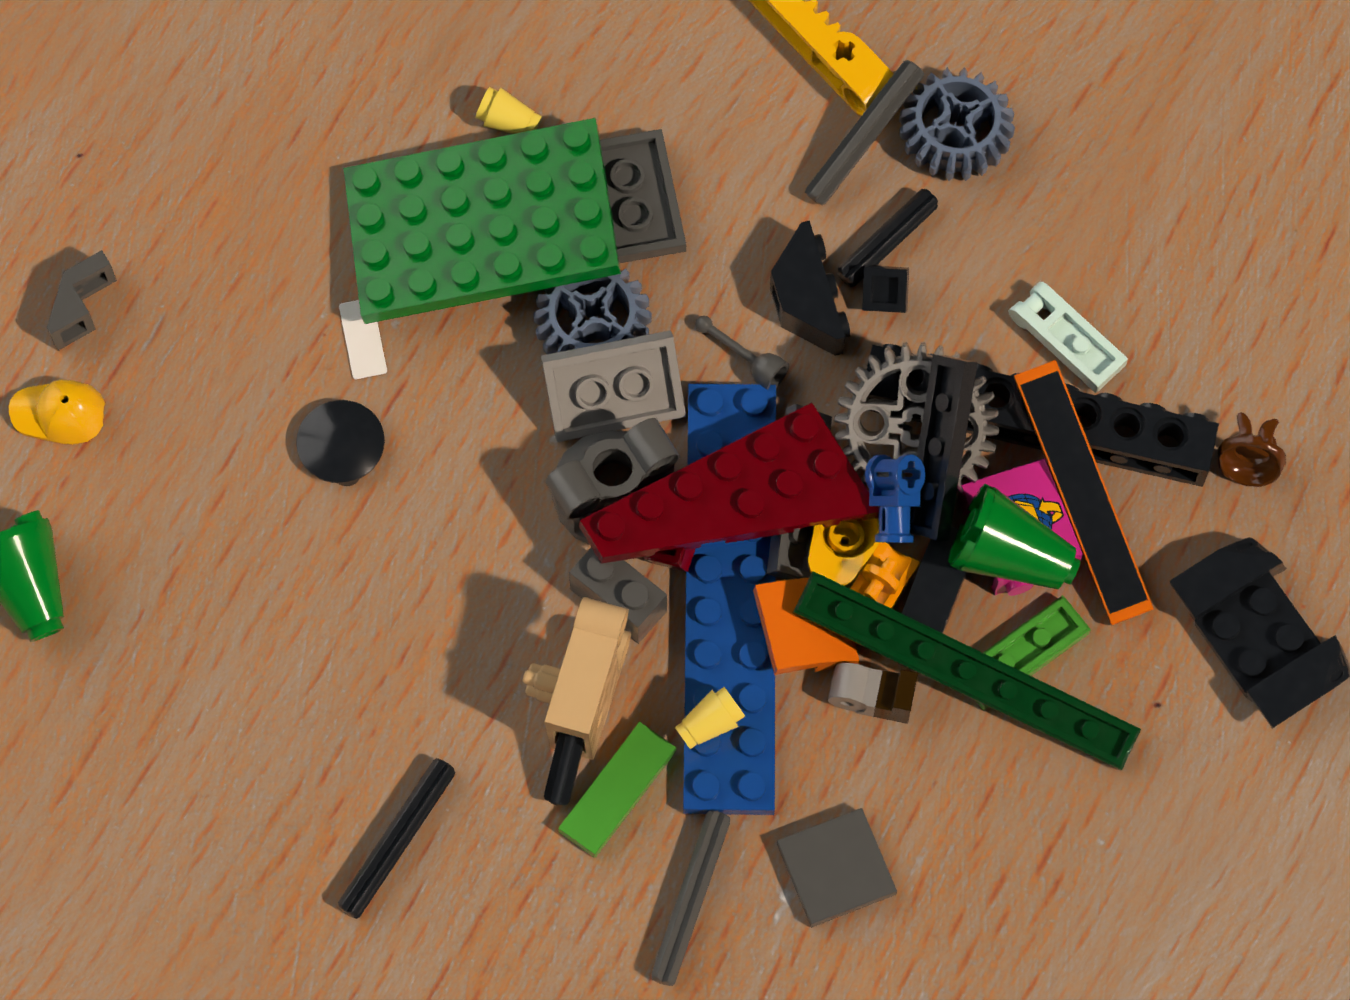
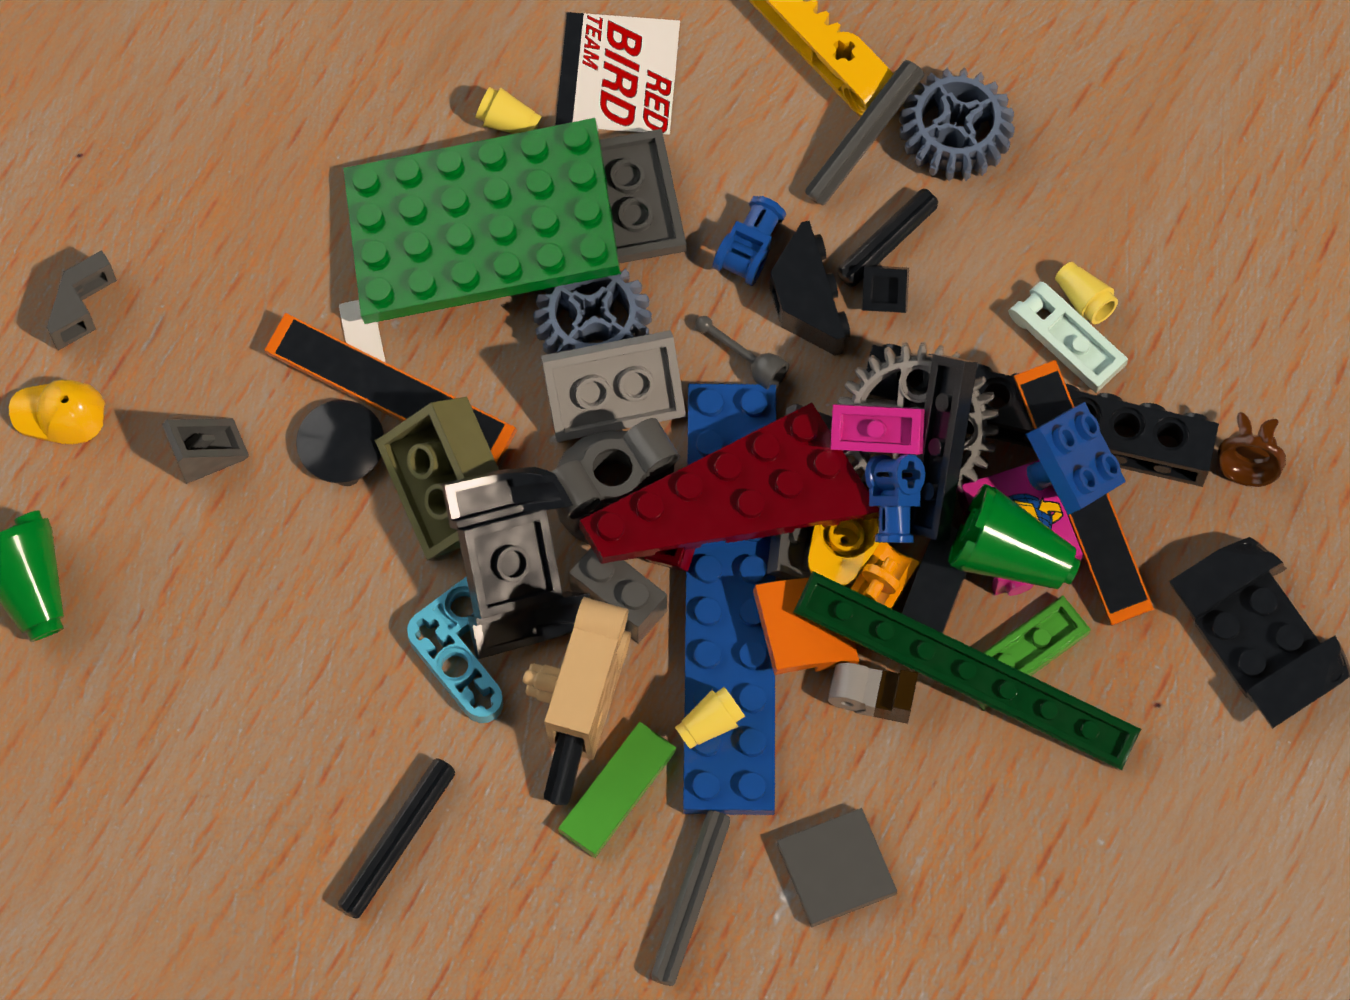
none -> dark grey slope [162,418,249,484]
none -> black tile [264,313,517,466]
none -> olive slope [375,397,499,560]
none -> medium azure beam [407,577,503,723]
none -> black piece [442,467,590,659]
none -> sticker [555,12,680,135]
none -> blue connector [712,196,786,286]
none -> dark pink plate [831,404,925,455]
none -> blue plate [1026,402,1126,515]
none -> light yellow cone [1055,262,1118,325]

